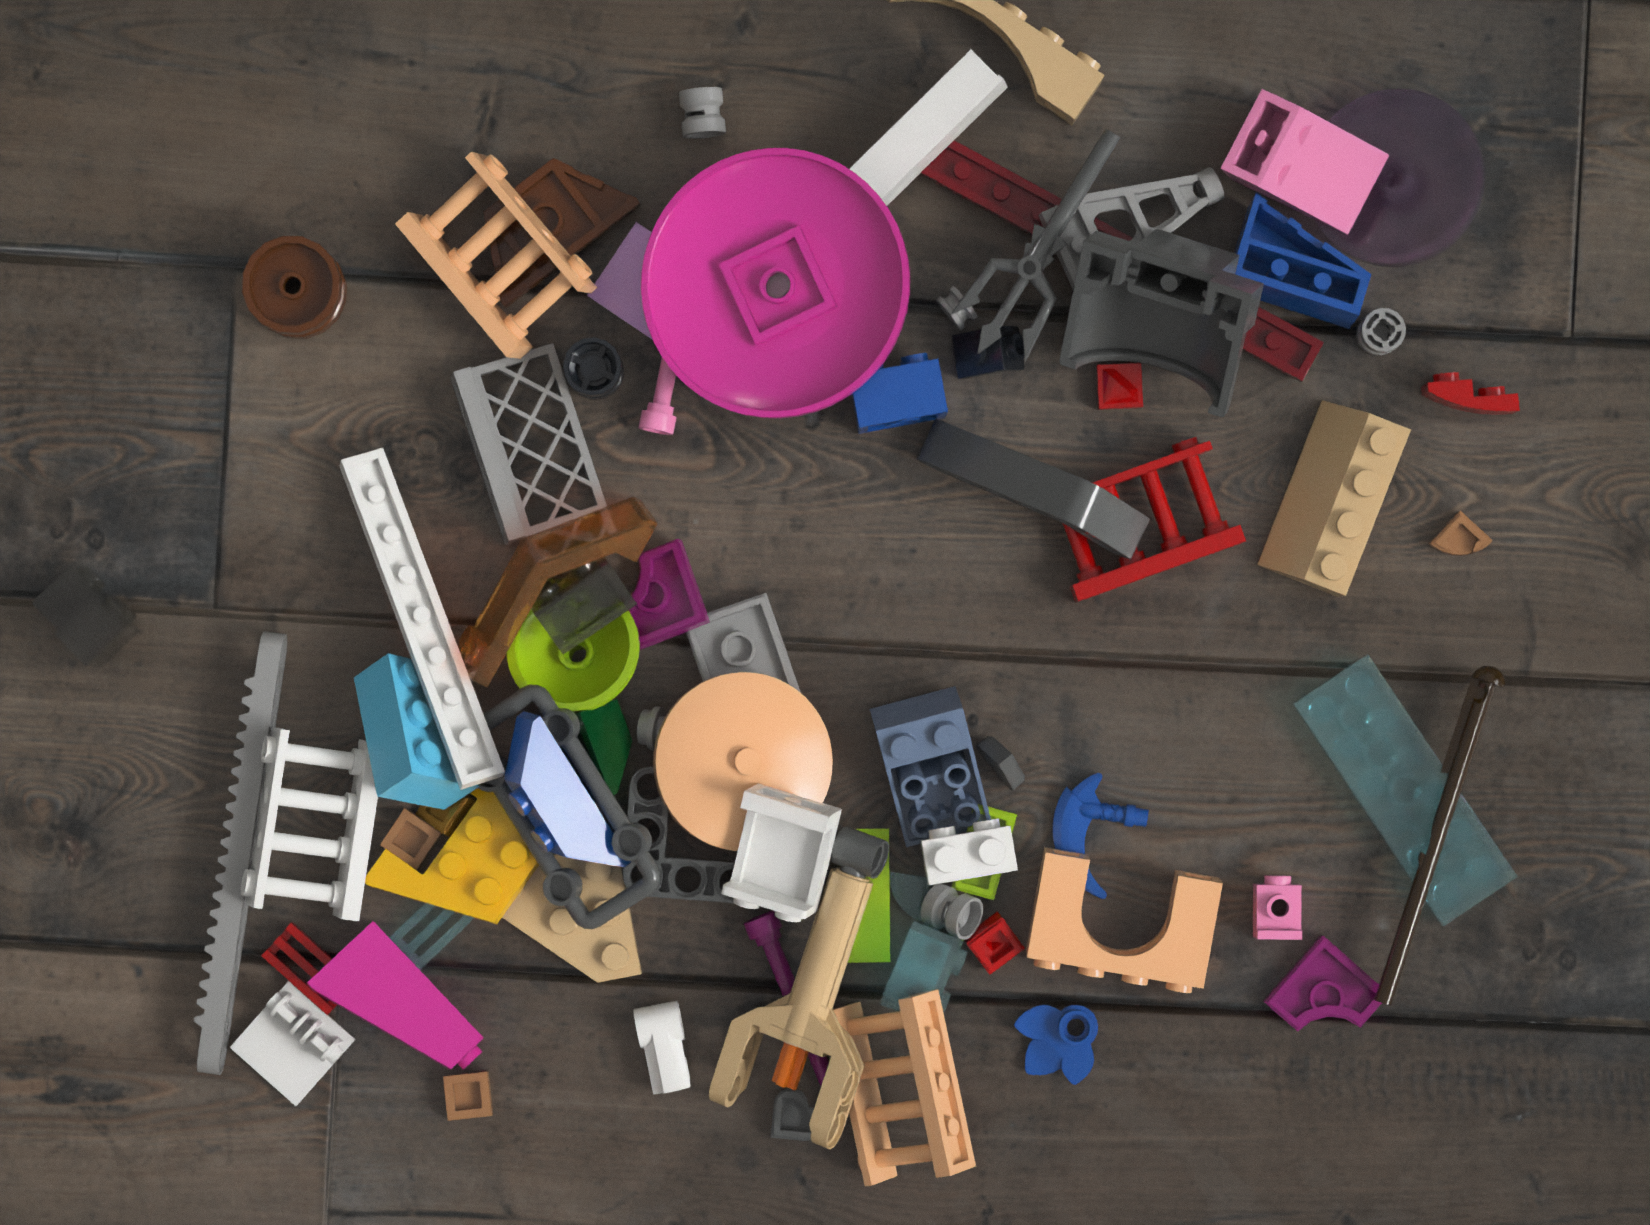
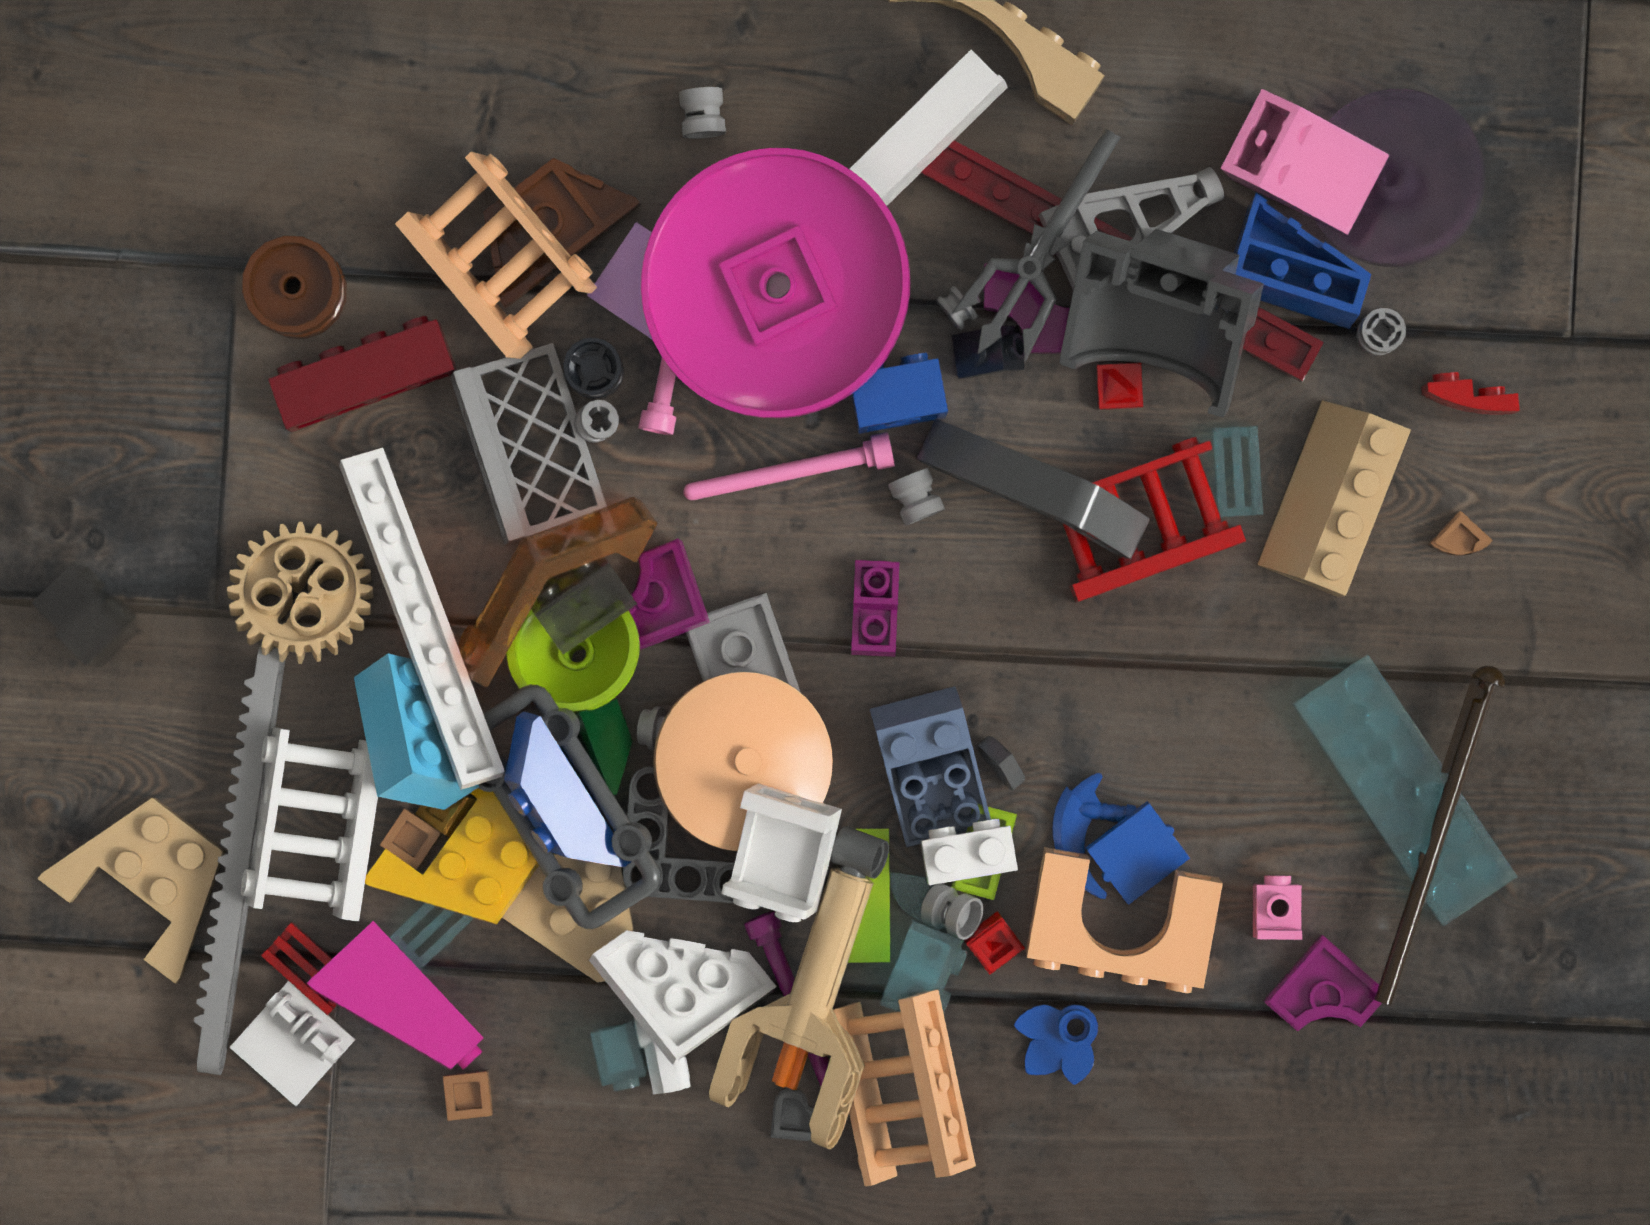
none -> tan wing [38,798,225,984]
none -> tan gear [227,522,373,664]
none -> dark red brick [268,316,457,432]
none -> light grey bush [574,400,619,443]
none -> white plate [589,930,777,1065]
none -> clear light blue brick [590,1020,648,1091]
none -> bright pink piece [683,432,895,500]
none -> magenta slope [851,560,900,657]
none -> light grey wheel [888,468,945,526]
none -> magenta tile [983,263,1070,354]
none -> blue piece [1085,801,1190,905]
none -> clear light blue tile [1212,426,1263,518]

